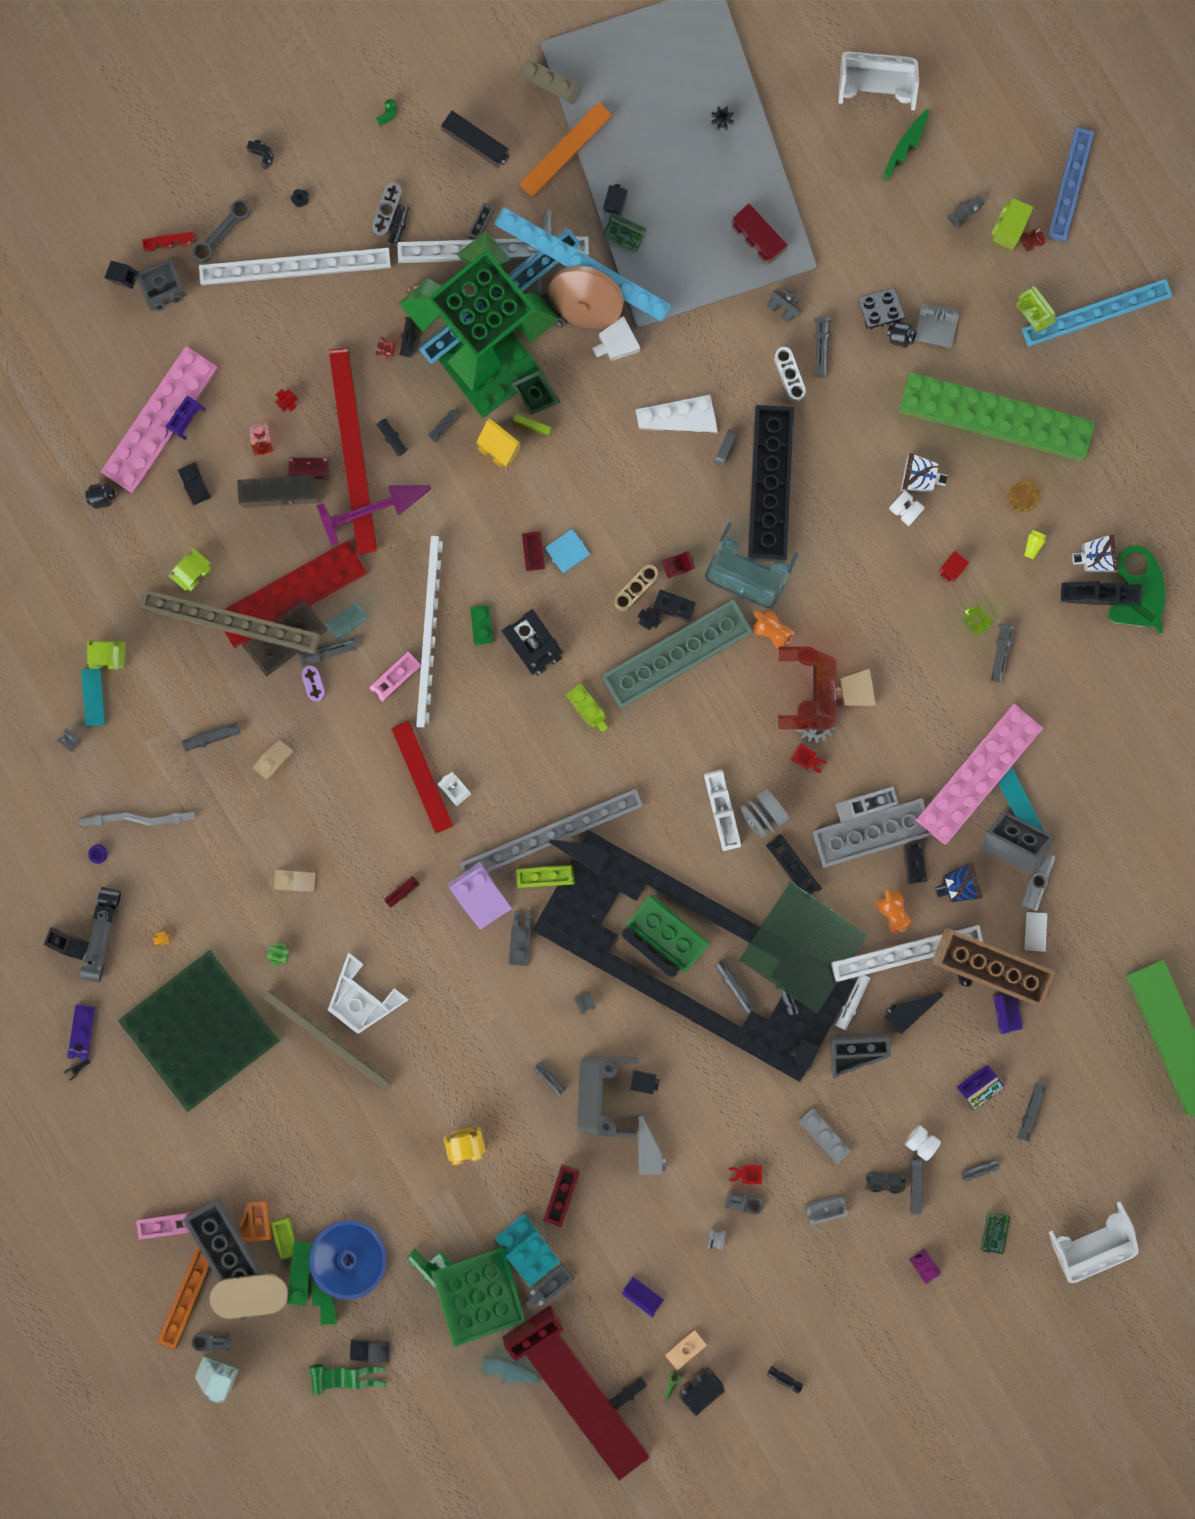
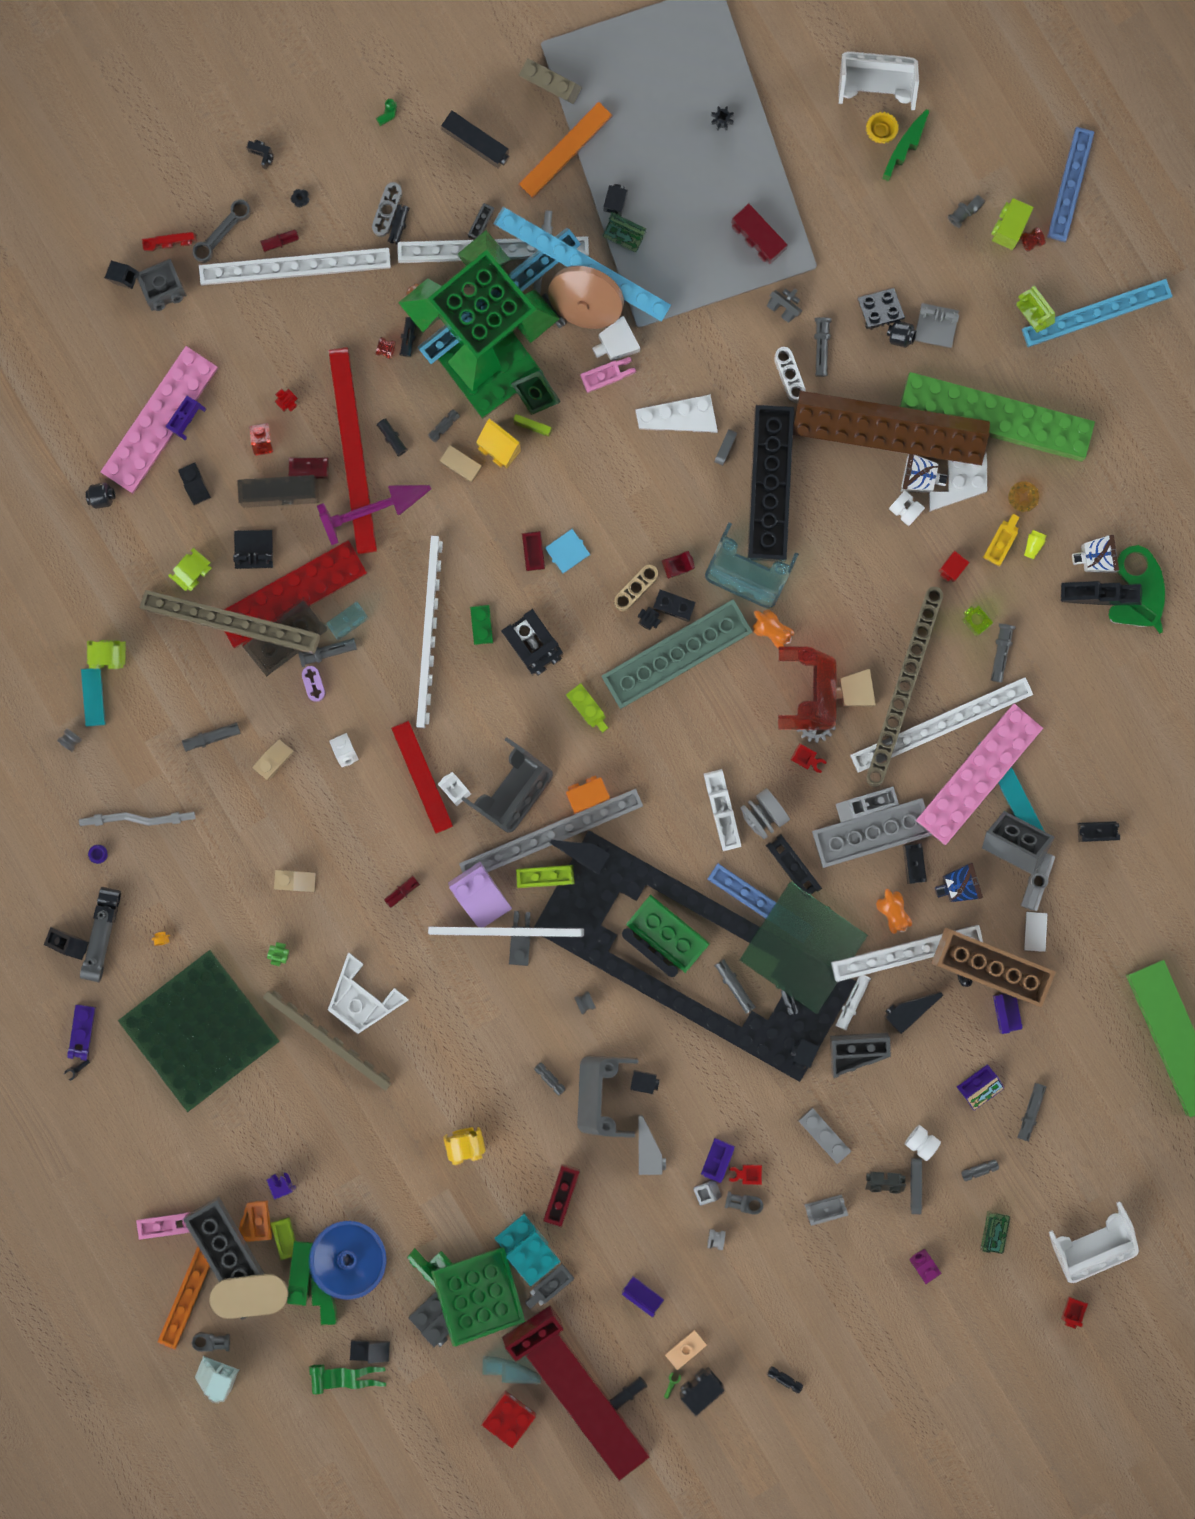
bright pink plate [370,651,421,702] -> none
none -> black hinge [233,530,273,569]
none -> dark red axle [260,229,299,252]
none -> dark purple hinge [267,1172,296,1200]
none -> white bracket [329,733,359,767]
none -> dark grey plate [408,1291,449,1347]
none -> white tile [428,927,584,937]
none -> tan tile [439,445,482,482]
none -> dark grey windscreen [461,737,553,833]
none -> red piece [481,1390,536,1449]
none -> orange brick [566,775,610,814]
none -> bright pink hinge [580,357,636,393]
none -> light grey slope [693,1180,722,1206]
none -> dark purple hinge [701,1138,735,1183]
none -> medium blue tile [707,863,814,943]
none -> reddish brown brick [793,391,990,466]
none -> white plate [850,677,1033,773]
none -> yellow hat [866,112,899,144]
none -> dark tan beam [866,587,943,787]
none -> white wing [929,453,987,512]
none -> yellow hinge [983,514,1020,567]
none -> red bracket [1061,1296,1088,1329]
none -> black hinge [1078,821,1120,842]

